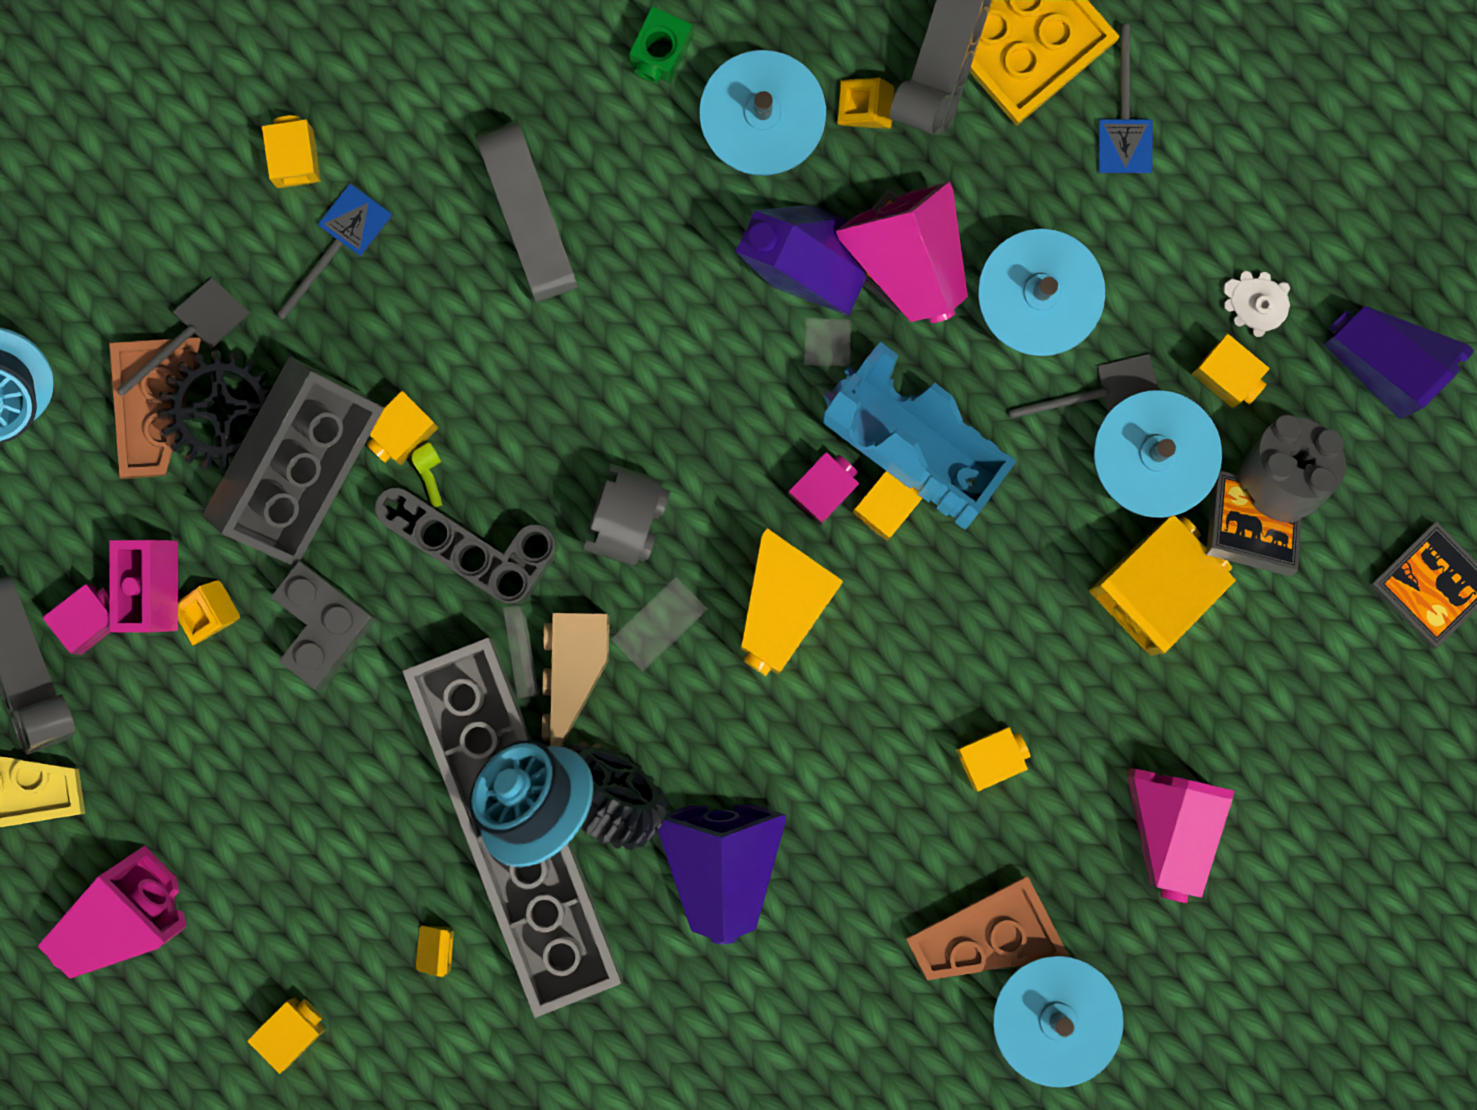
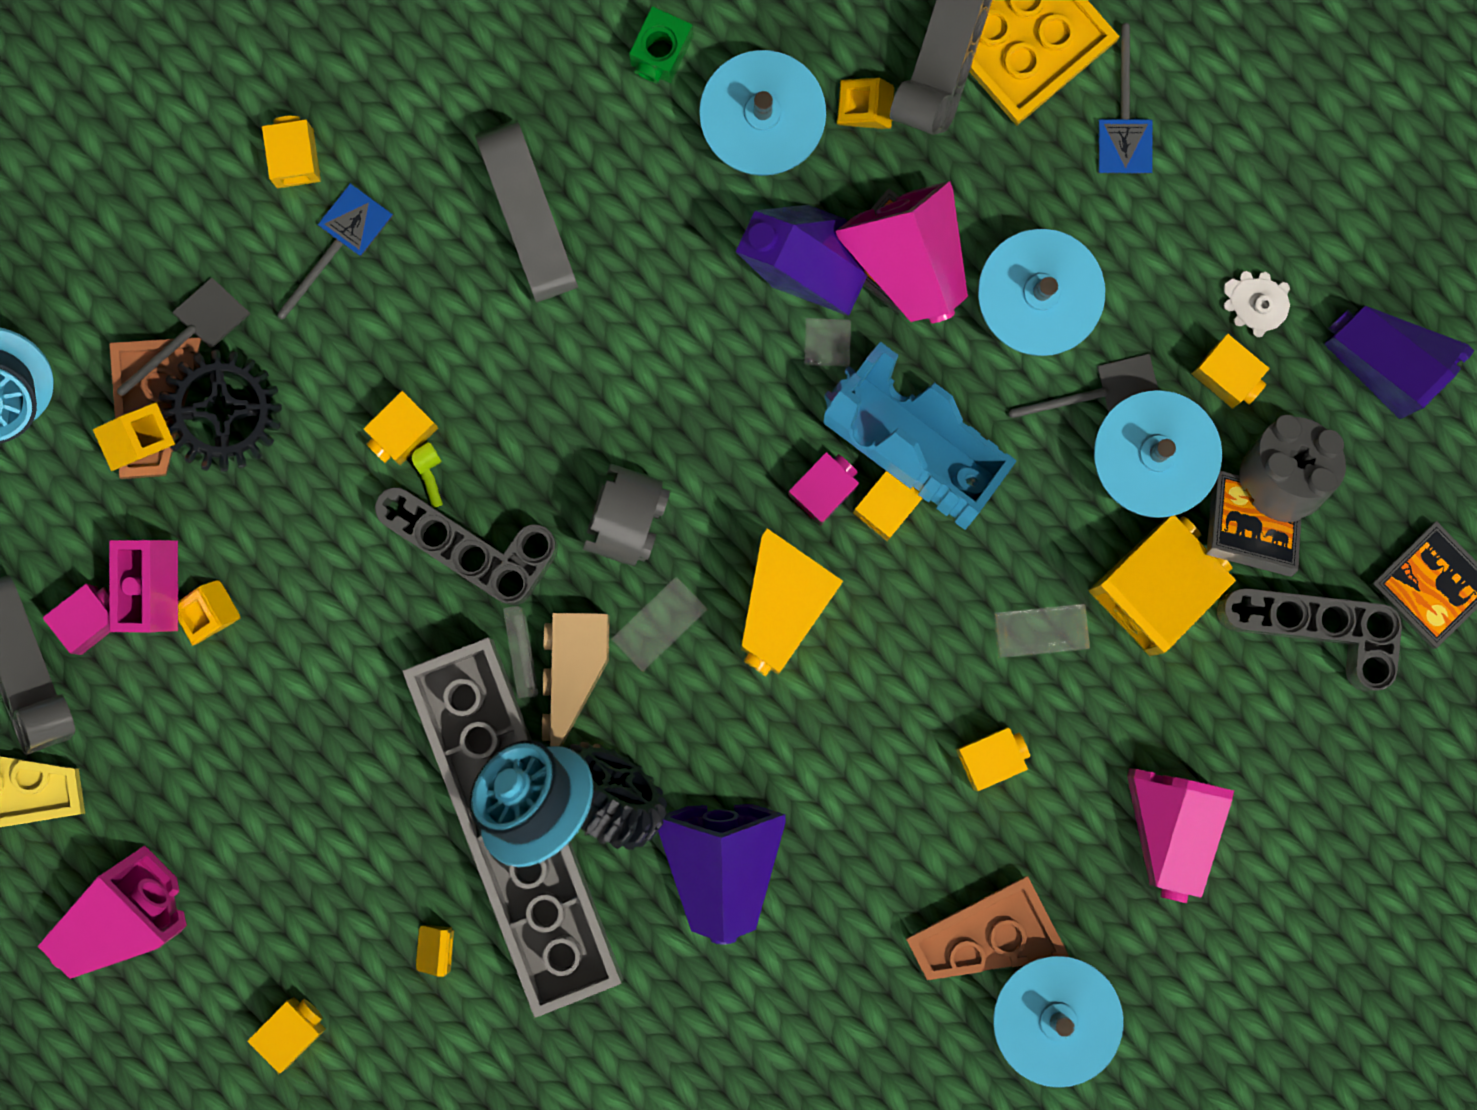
dark grey brick [202,356,384,567] -> none
dark grey brick [271,561,378,690] -> none
none -> yellow brick [93,402,175,471]
none -> clear tile [994,604,1090,658]
none -> dark grey beam [1216,589,1402,691]

